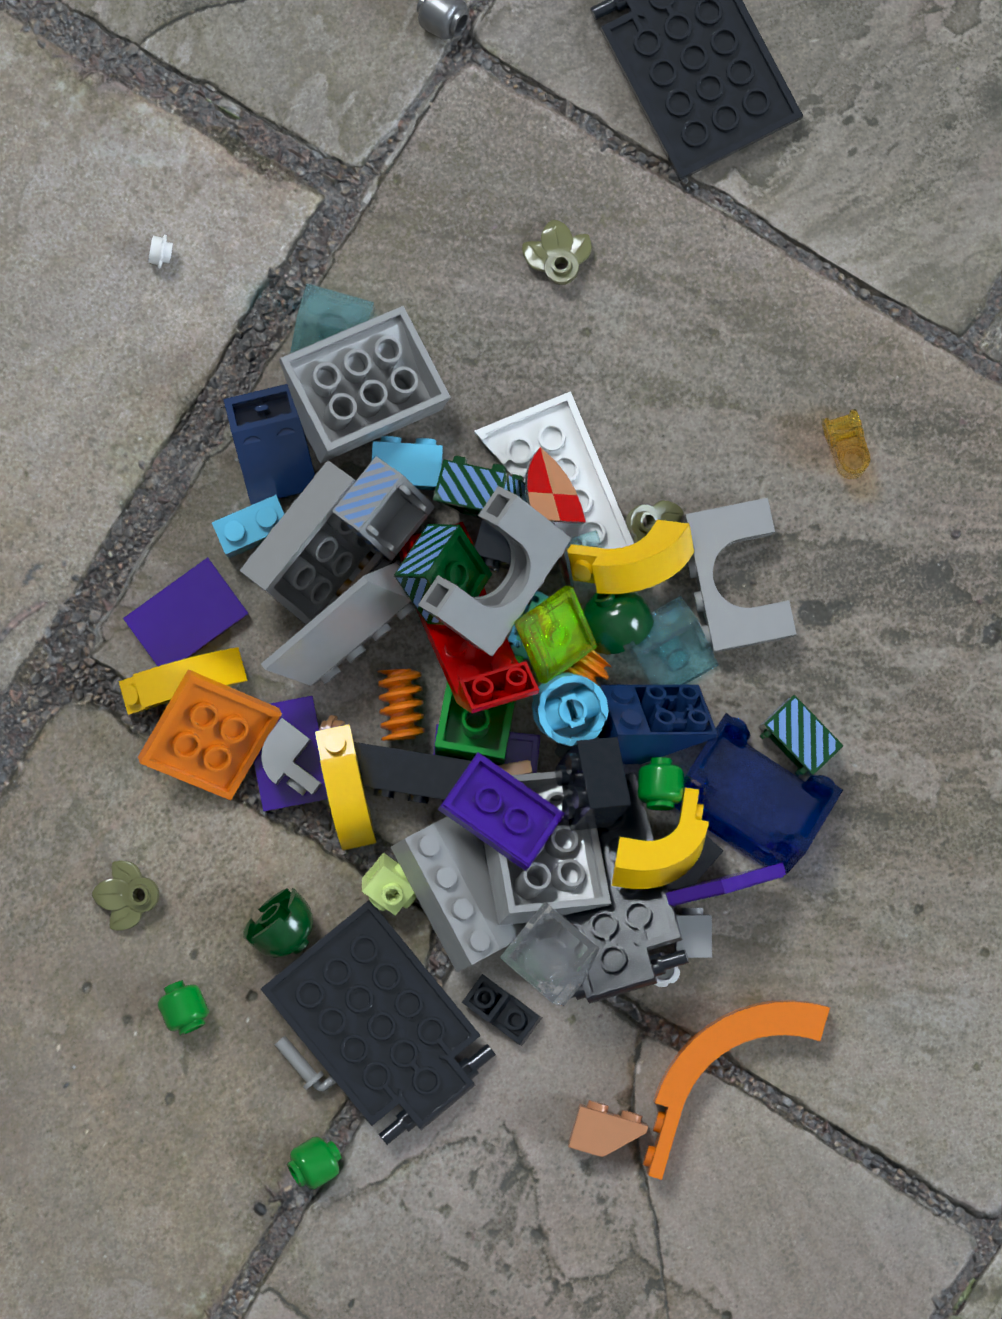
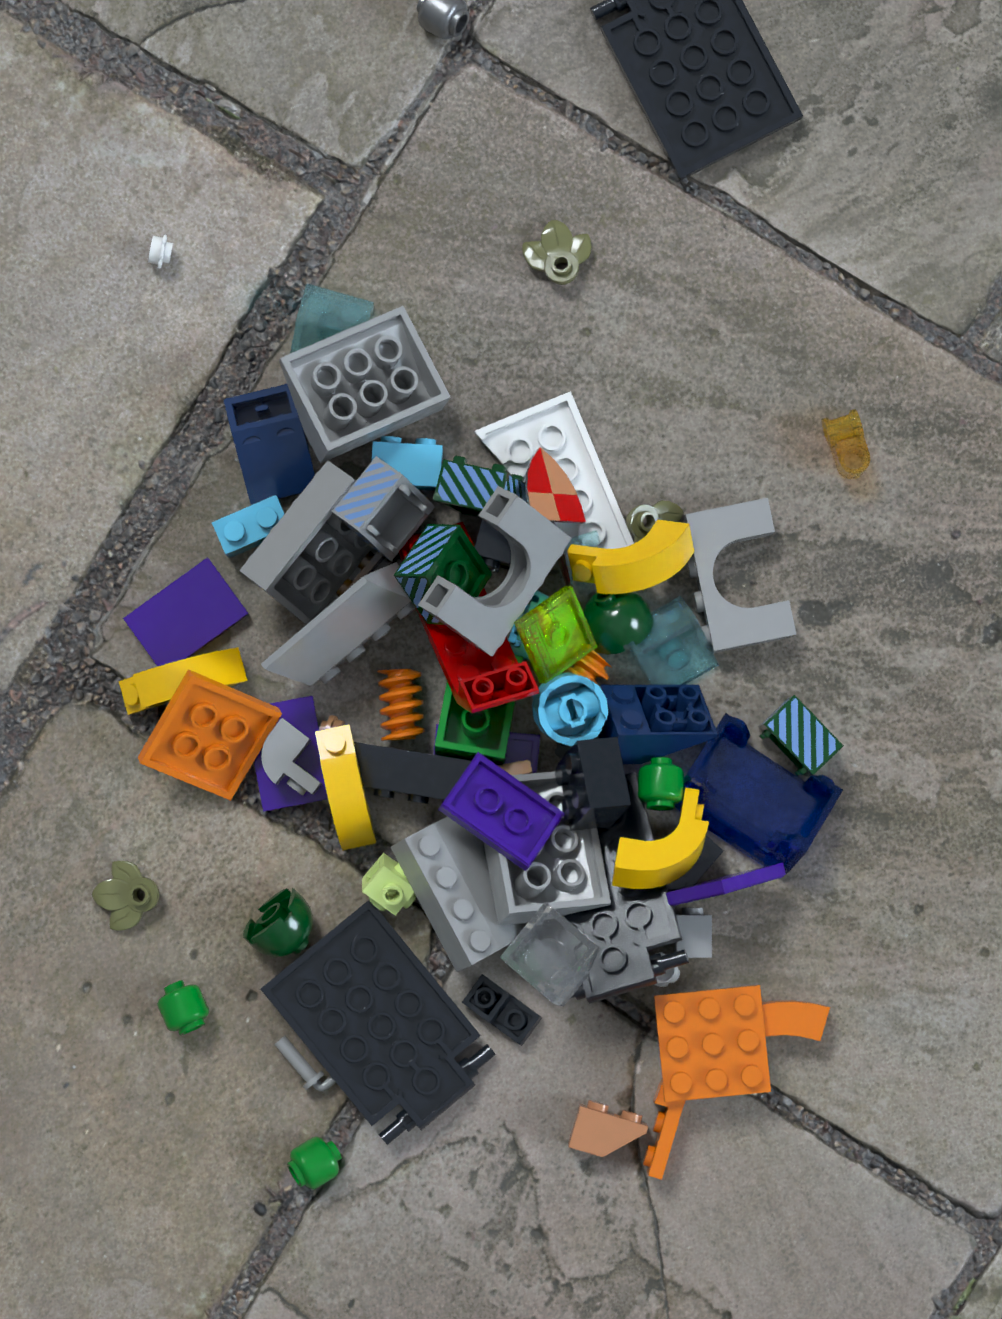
none -> orange plate [654,985,771,1102]

